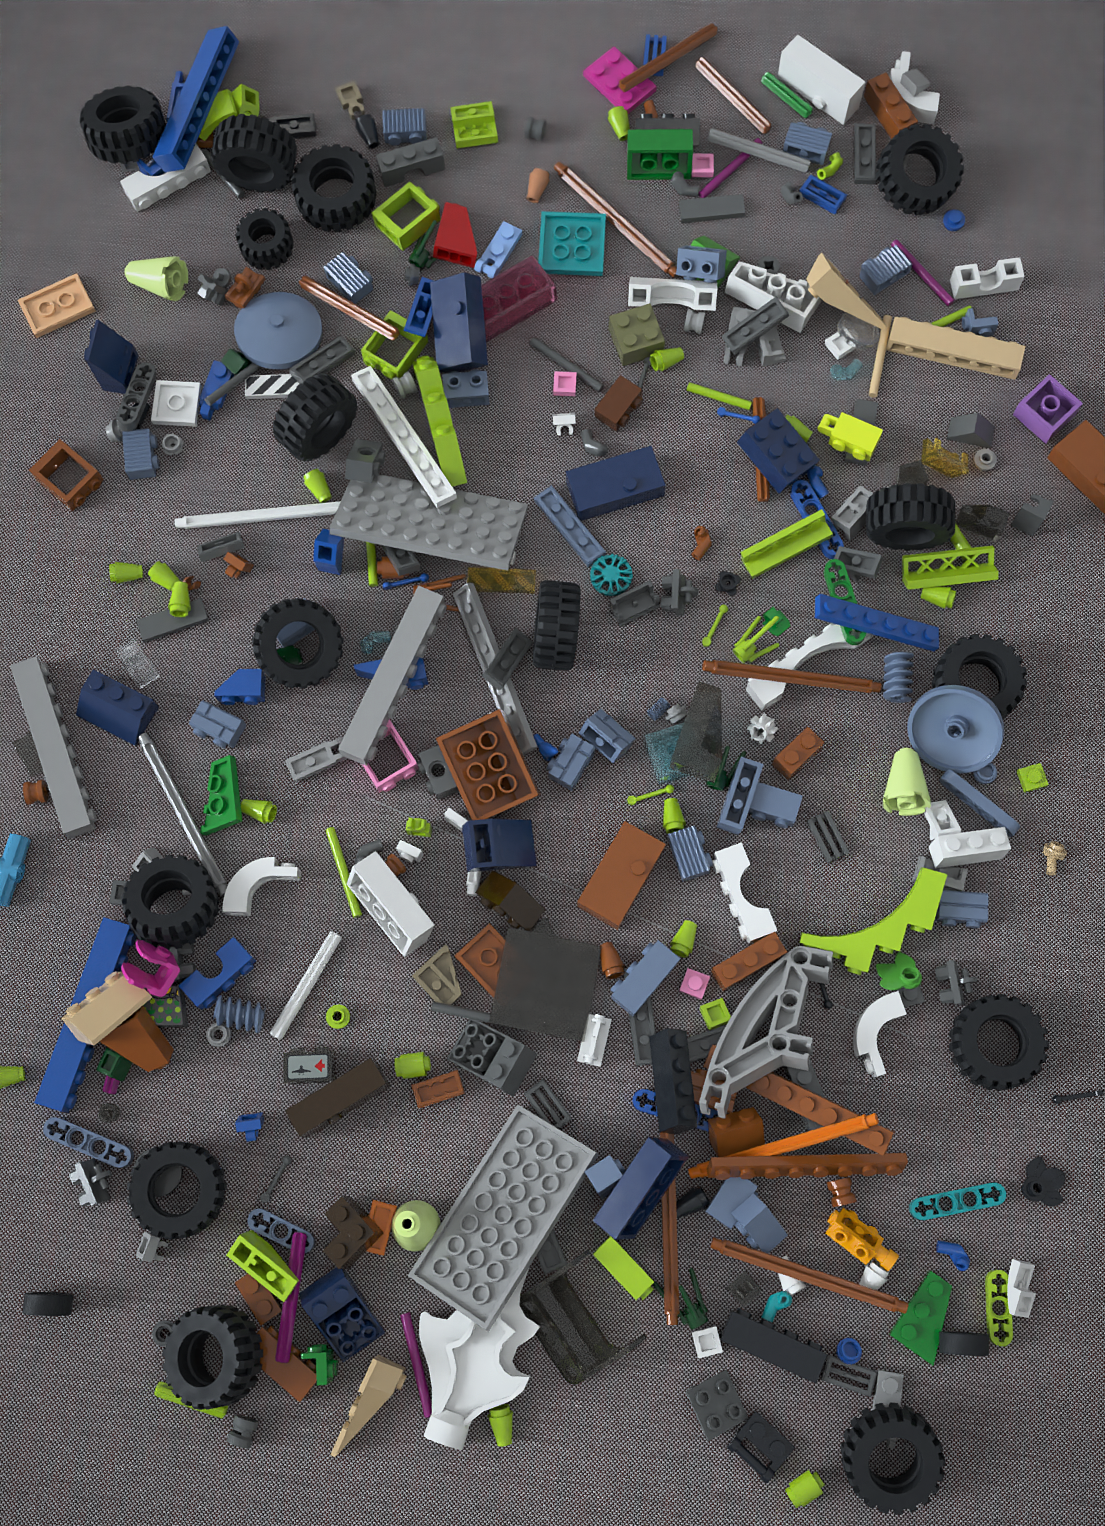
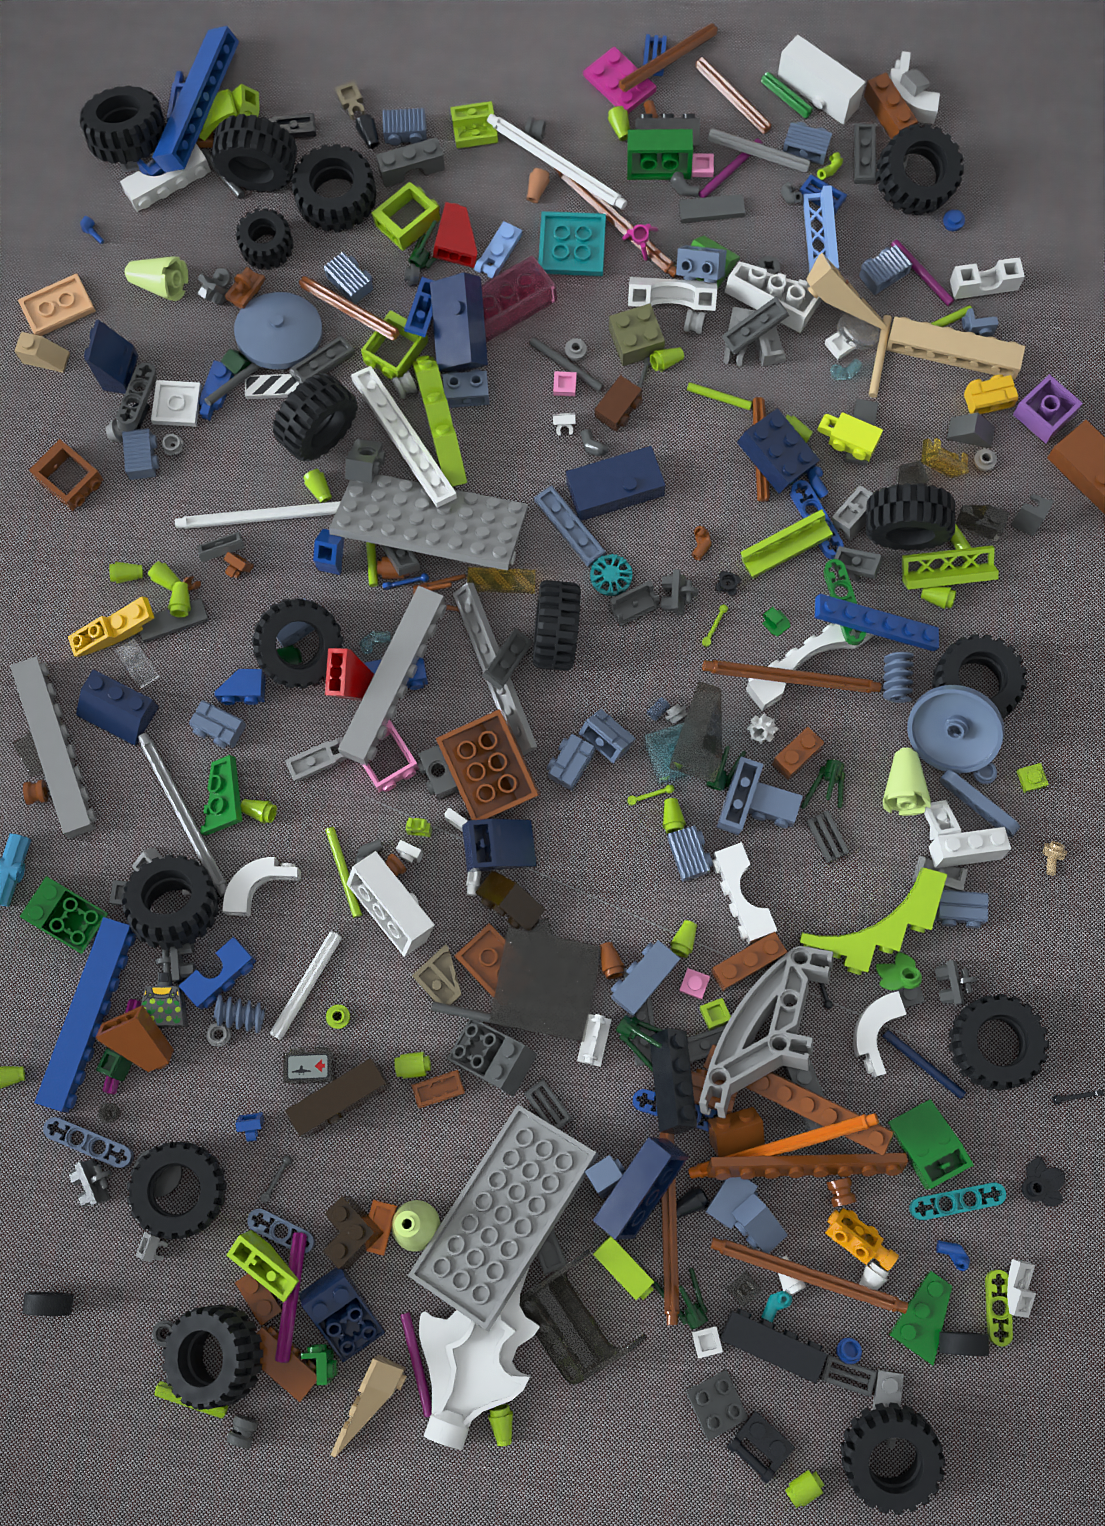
tan slope [61,972,152,1046] -> none
dark pink piece [121,940,180,997] -> none
blue animal [533,734,558,762] -> none
dark orange brick [577,821,666,930] -> none
blue hinge [717,407,761,424] -> none
lime plant [732,616,779,663] -> none
none -> tan slope [15,332,70,373]
none -> green slope [19,876,109,954]
none -> yellow slope [68,597,155,657]
none -> blue hand [80,216,104,244]
none -> red slope [325,648,375,701]
none -> white piece [487,114,627,210]
none -> light grey plate [565,339,587,361]
none -> dark green plant [616,1015,662,1072]
none -> dark pink plant [622,224,658,261]
none -> dark green plant [801,759,846,809]
none -> light blue fence [803,185,839,273]
none -> dark blue bar [882,1029,966,1099]
none -> green slope [887,1099,974,1189]
none -> yellow brick [964,374,1018,414]

